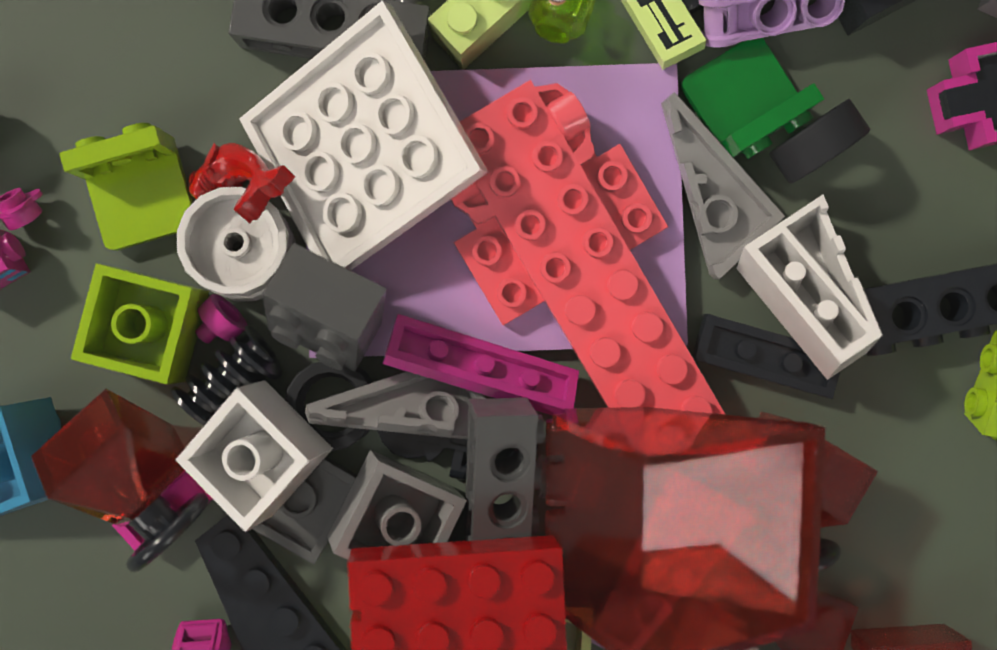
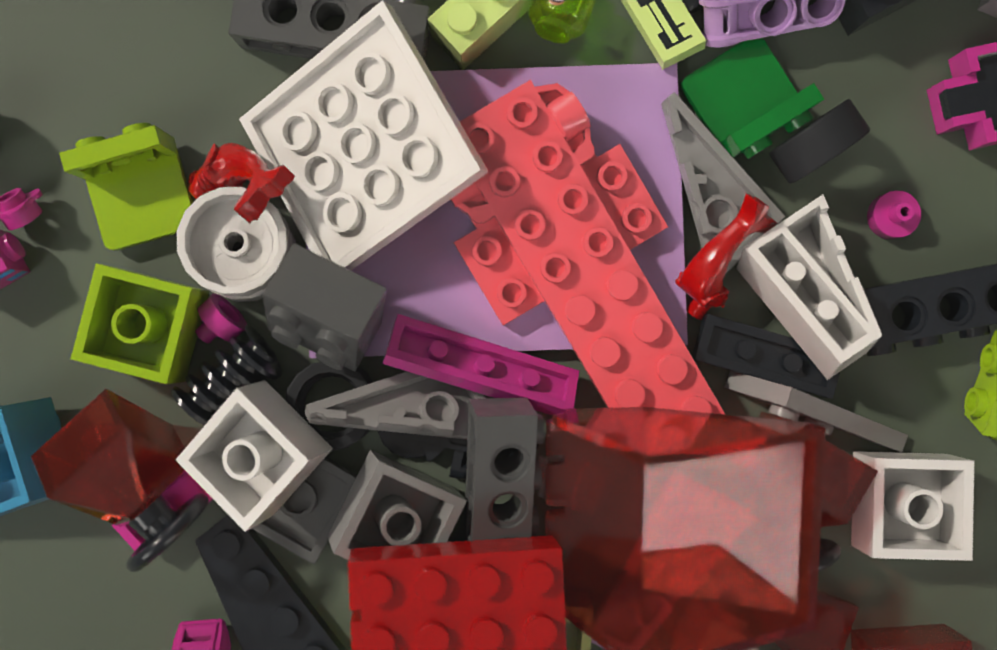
none -> red animal [675,194,778,320]
none -> light grey wing [724,370,908,453]
none -> white brick [851,451,974,561]
none -> dark pink tile [867,191,921,239]

